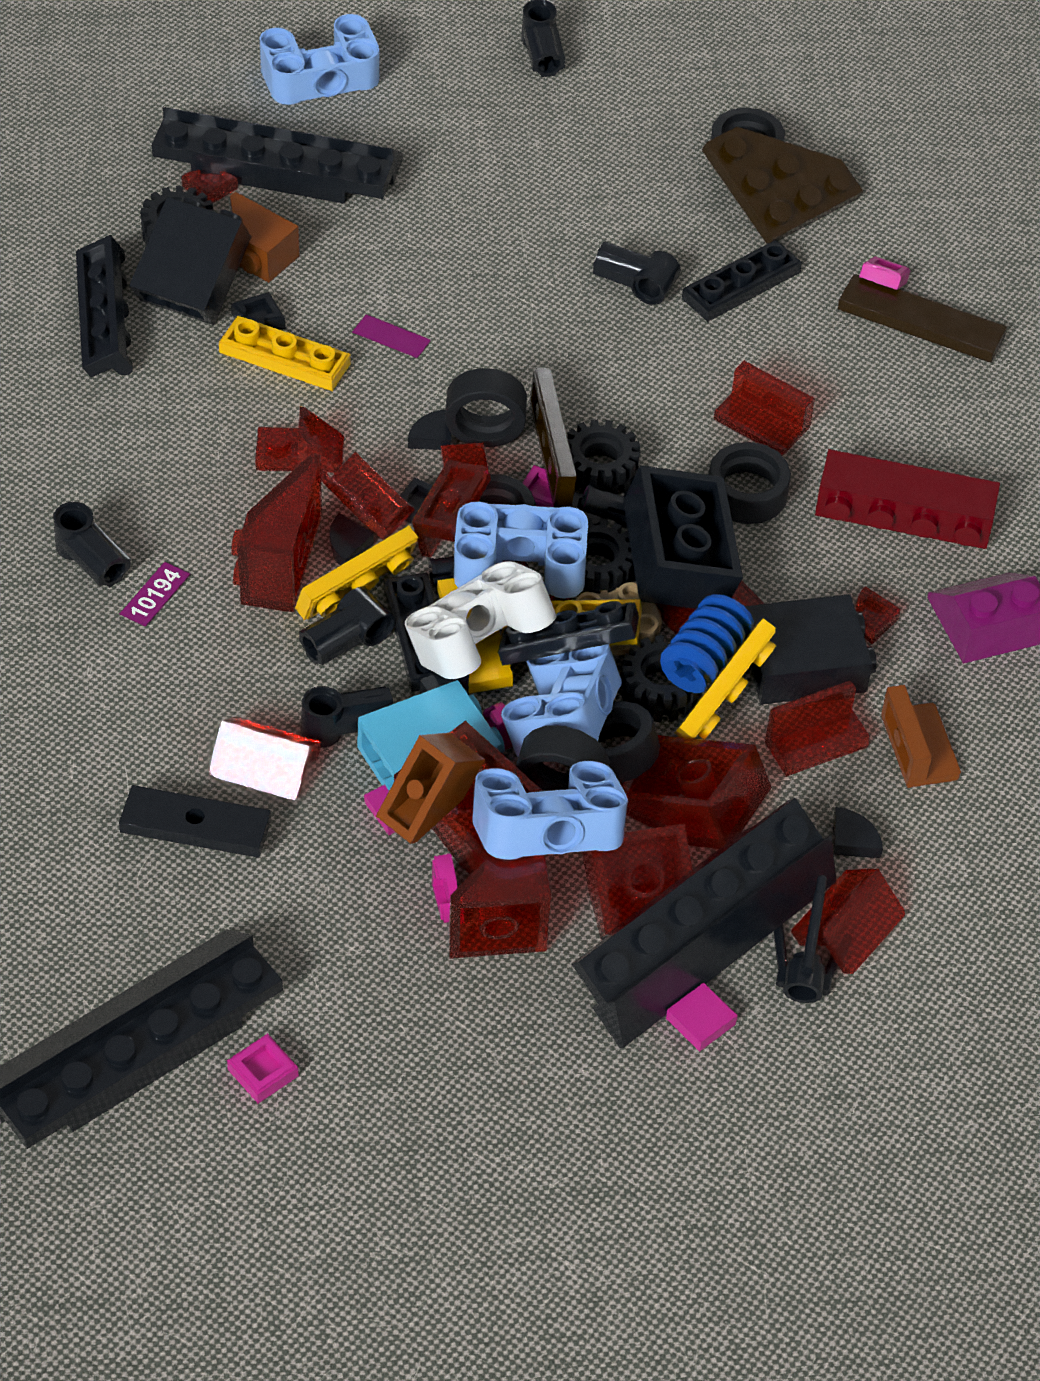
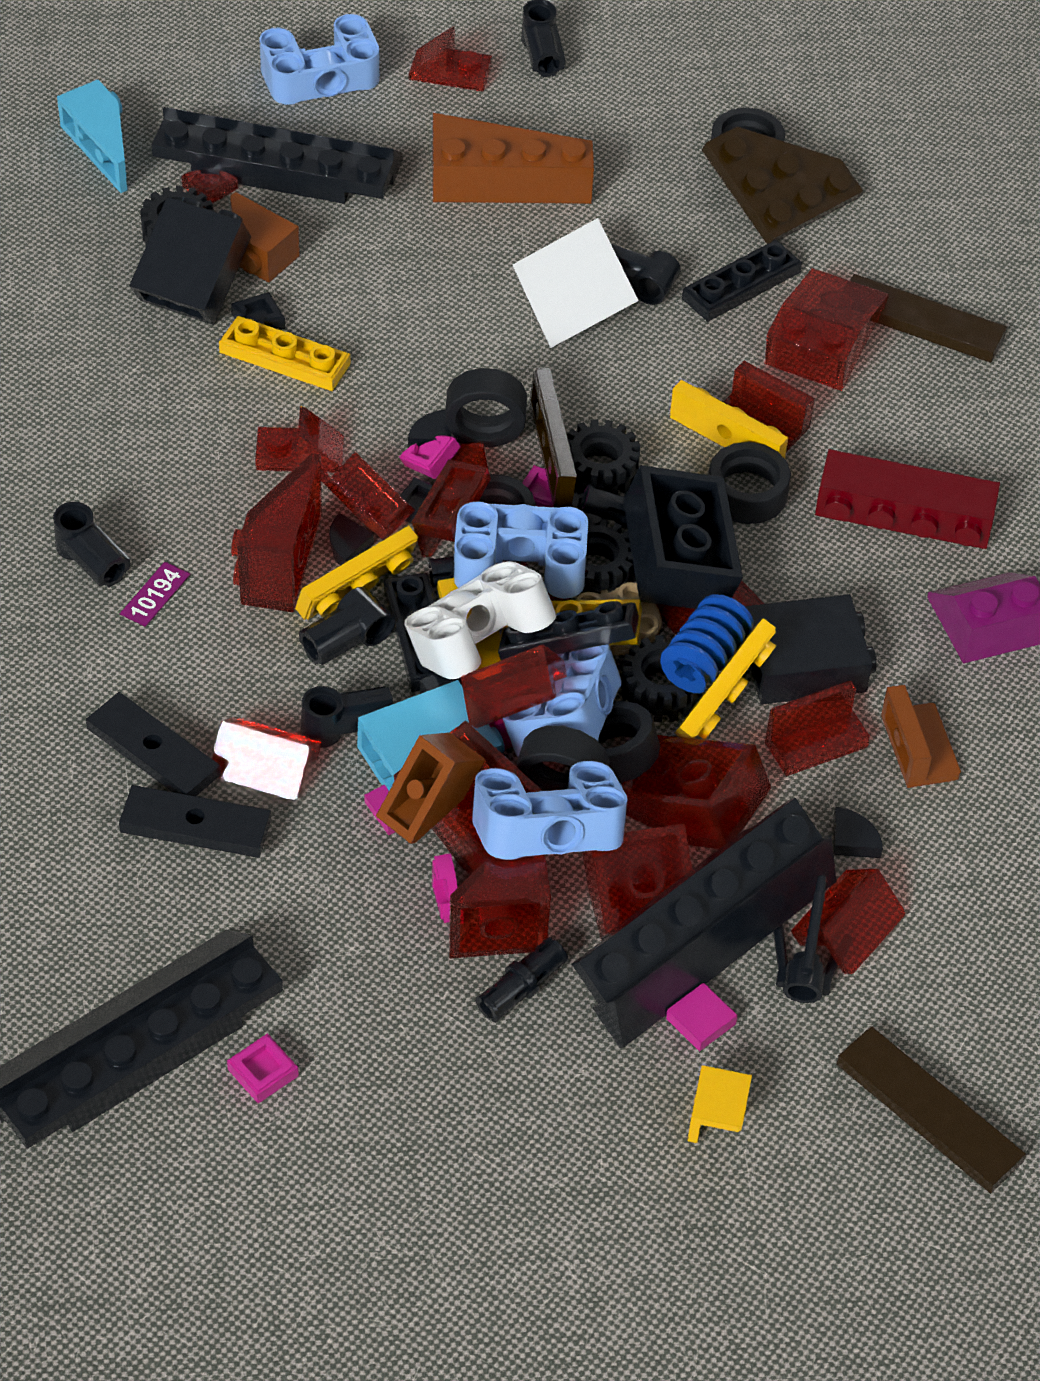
black hinge [76,235,133,377] -> none
magenta sticker [352,314,431,358] -> none
clear red tile [855,586,901,644] -> none
dark pink tile [859,256,911,290] -> none
none -> medium azure slope [57,79,128,193]
none -> black tile [86,692,221,796]
none -> dark pink tile [399,435,461,479]
none -> clear red slope [409,26,492,92]
none -> dark orange wedge [432,113,594,204]
none -> clear red panel [461,644,567,728]
none -> black pin [475,937,569,1023]
none -> white sticker [513,218,638,348]
none -> yellow tile [670,380,788,459]
none -> yellow panel [687,1065,752,1143]
none -> clear red slope [765,268,889,391]
none -> dark brown tile [836,1026,1026,1194]

